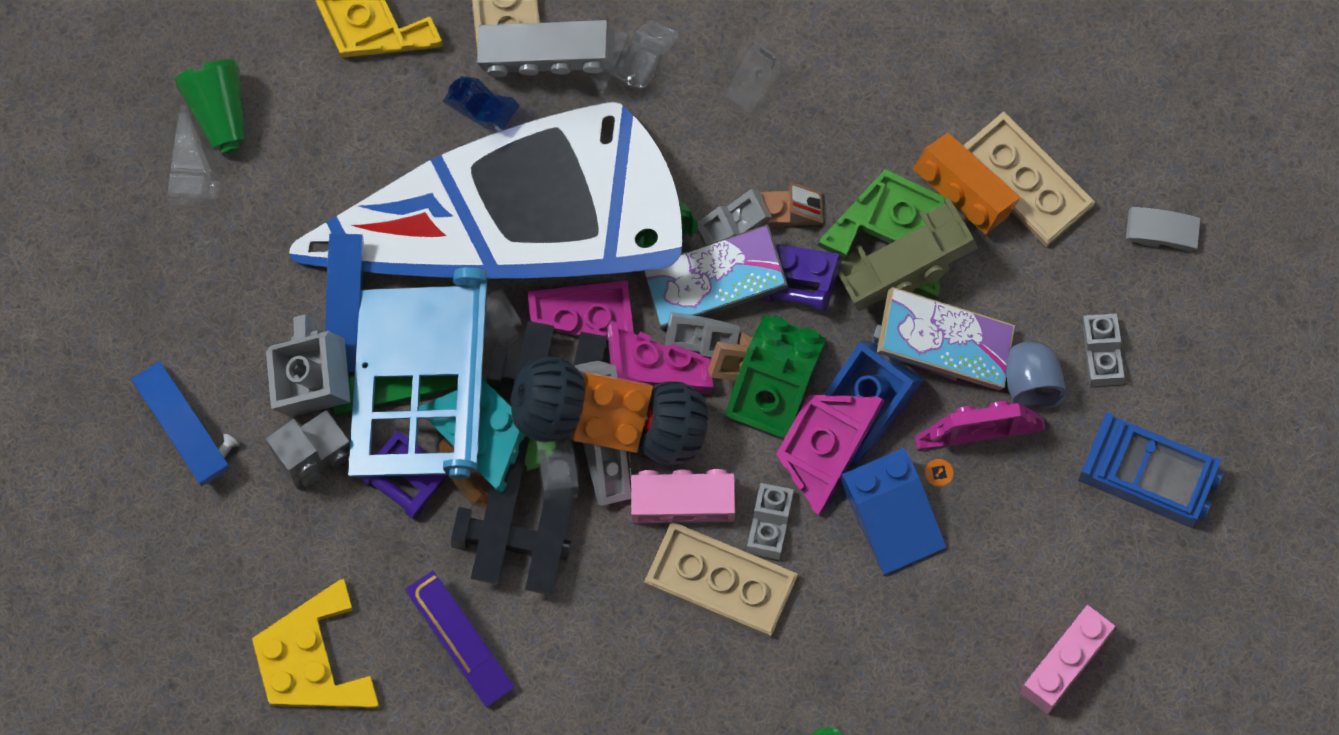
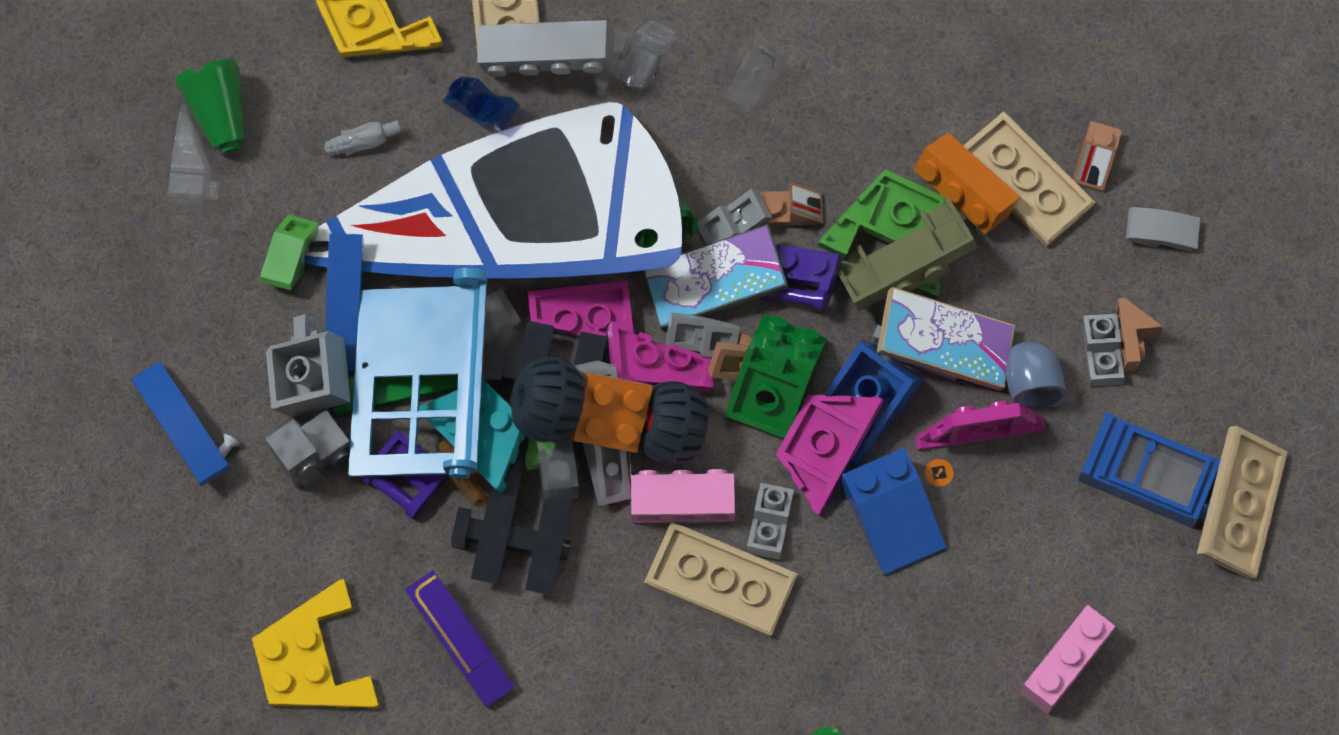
none -> bright green slope [260,215,319,290]
none -> light grey piece [324,120,401,157]
none -> slope [1073,121,1122,192]
none -> nougat slope [1114,298,1163,372]
none -> tan tile [1197,426,1288,579]

